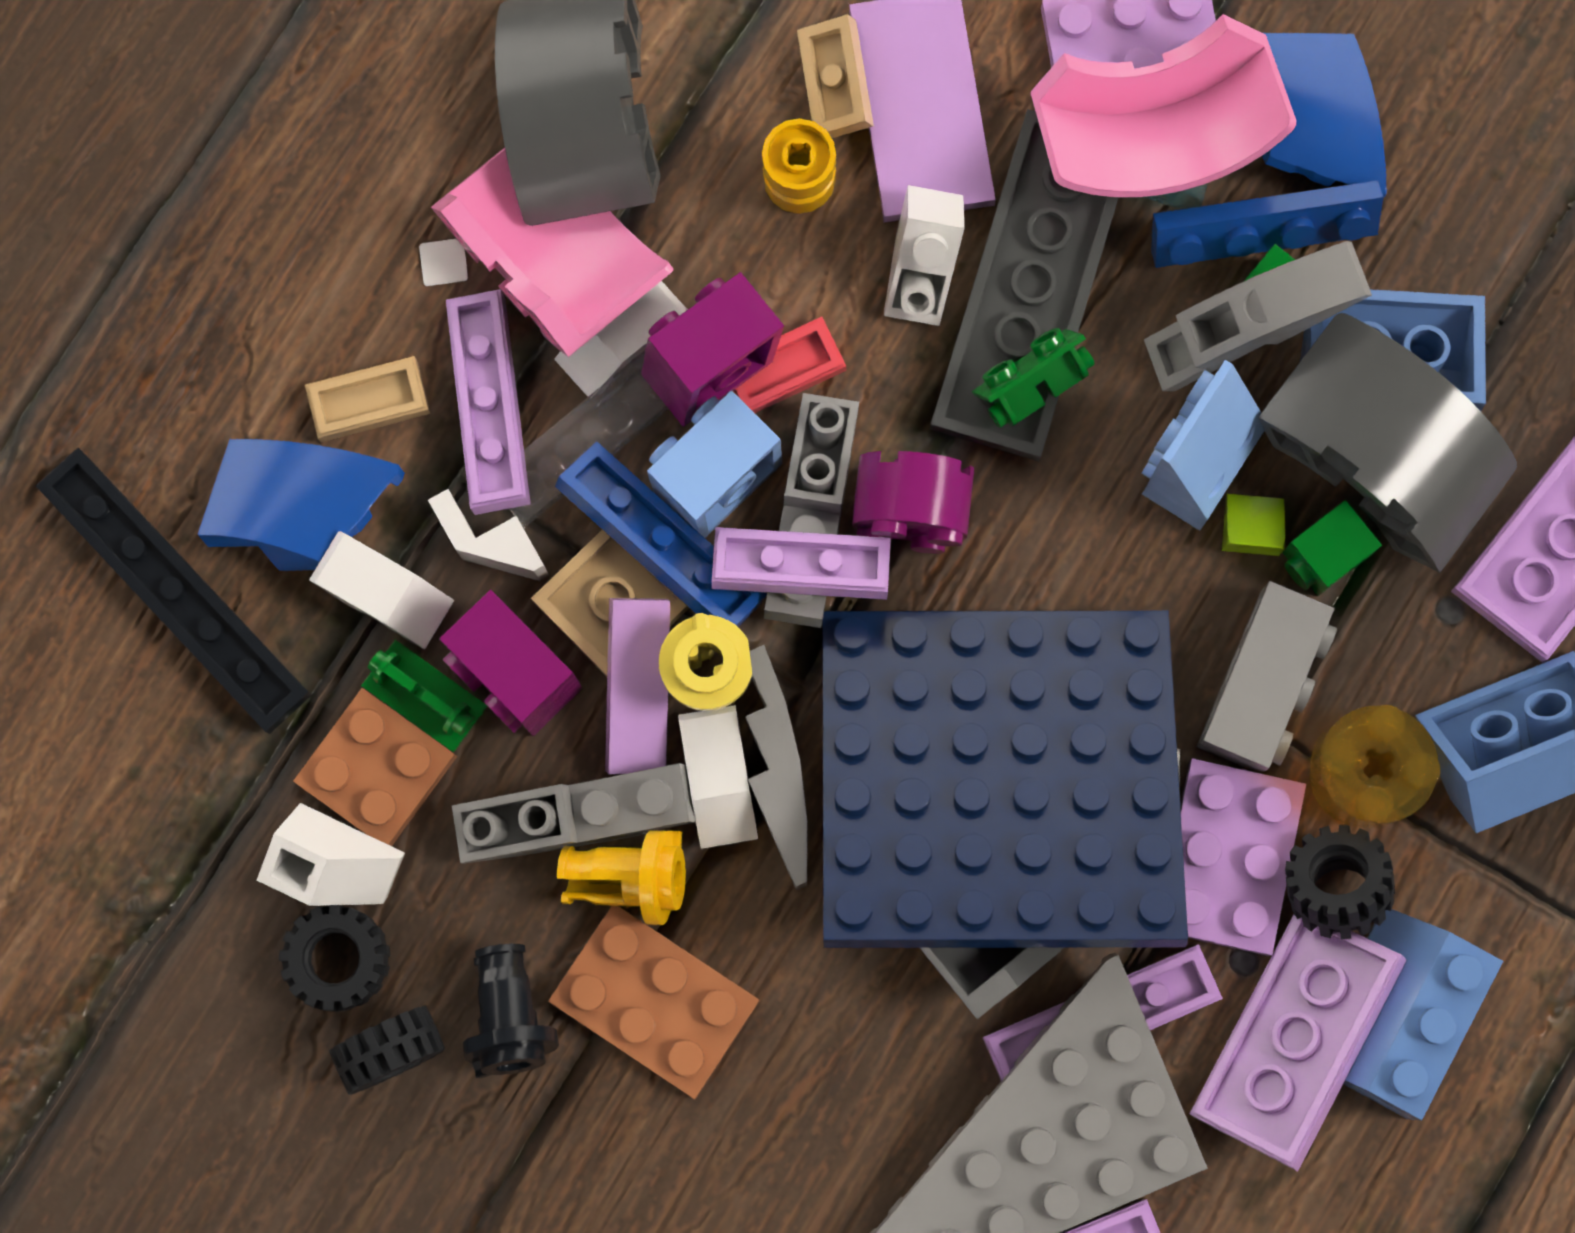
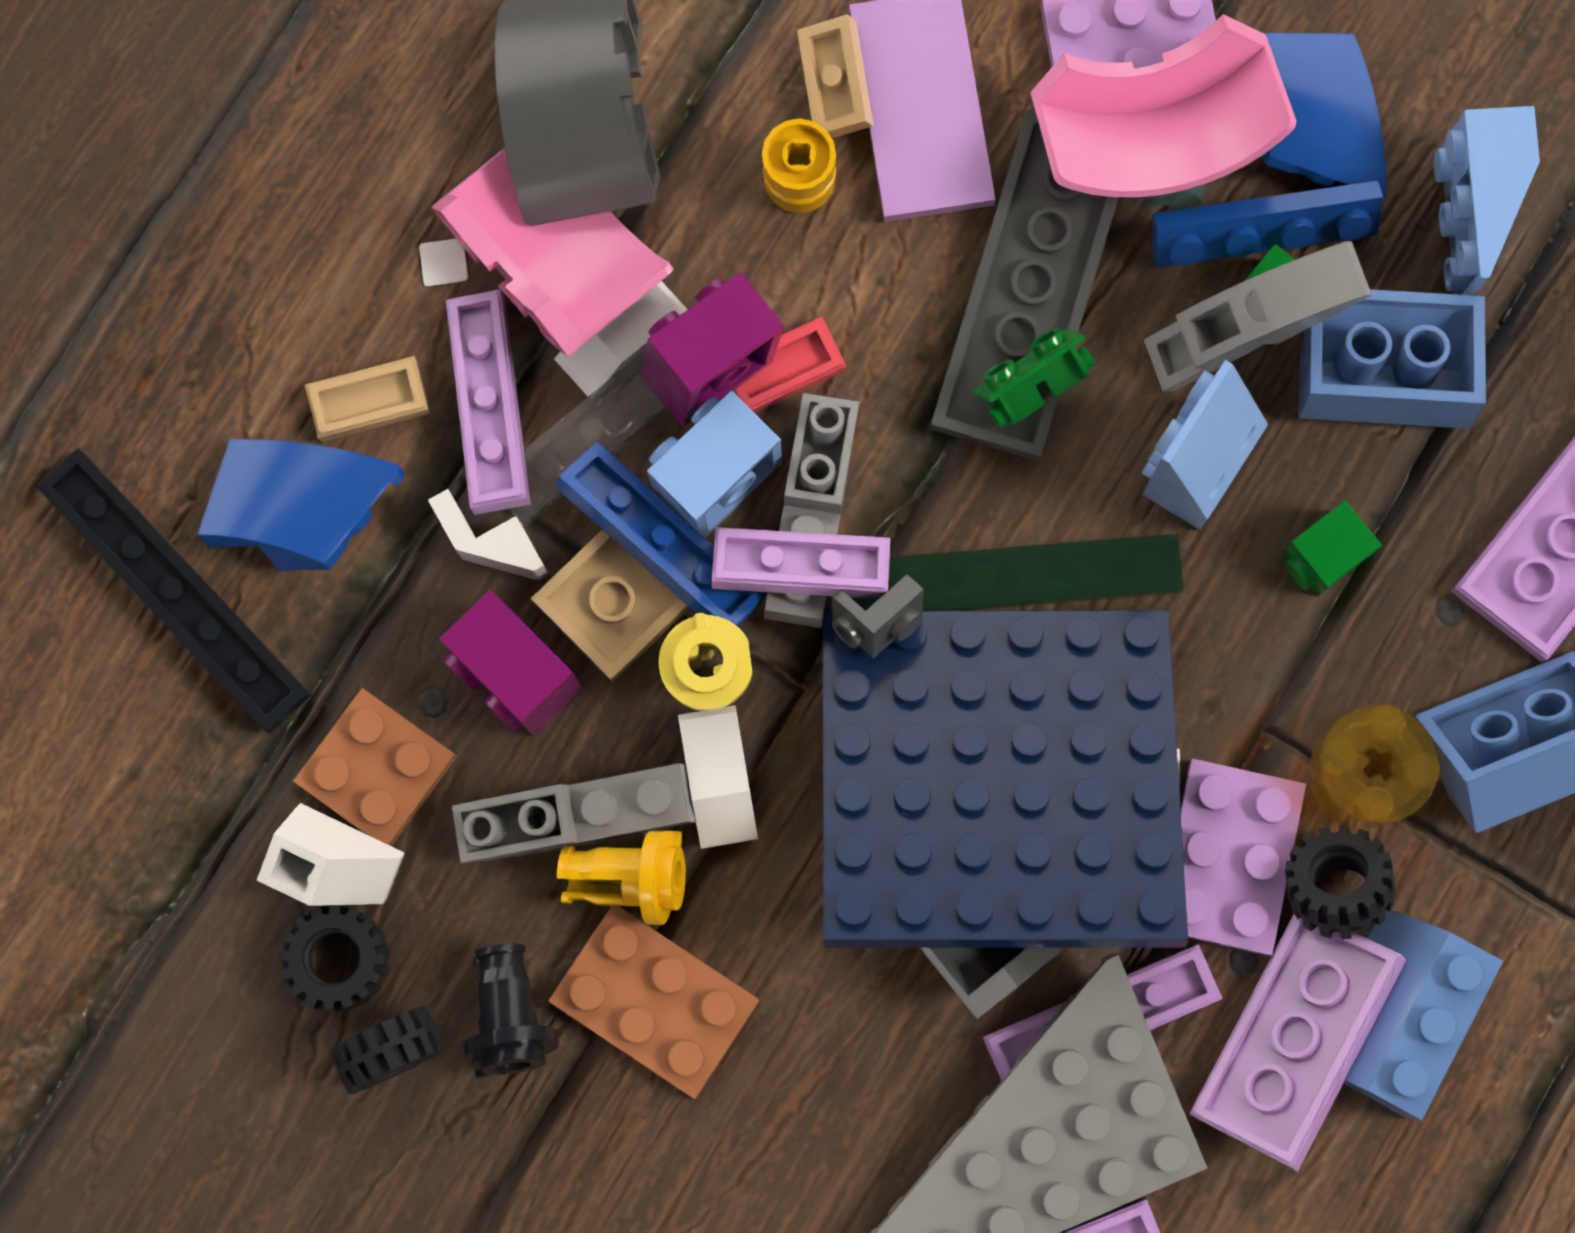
white slope [309,531,454,649] -> none
green hinge [361,639,488,753] -> none
lavender tile [605,598,670,774] -> none
light grey slope [745,645,808,890] -> none
magenta brick [852,451,974,554] -> none
white slope [884,185,964,326] -> none
light grey brick [1196,581,1337,774] -> none
lime slope [1222,493,1285,556] -> none
dark grey panel [1258,313,1517,573] -> none
none -> dark grey bracket [832,574,924,658]
none -> clear green tile [851,534,1184,611]
none -> light blue slope [1434,106,1540,295]

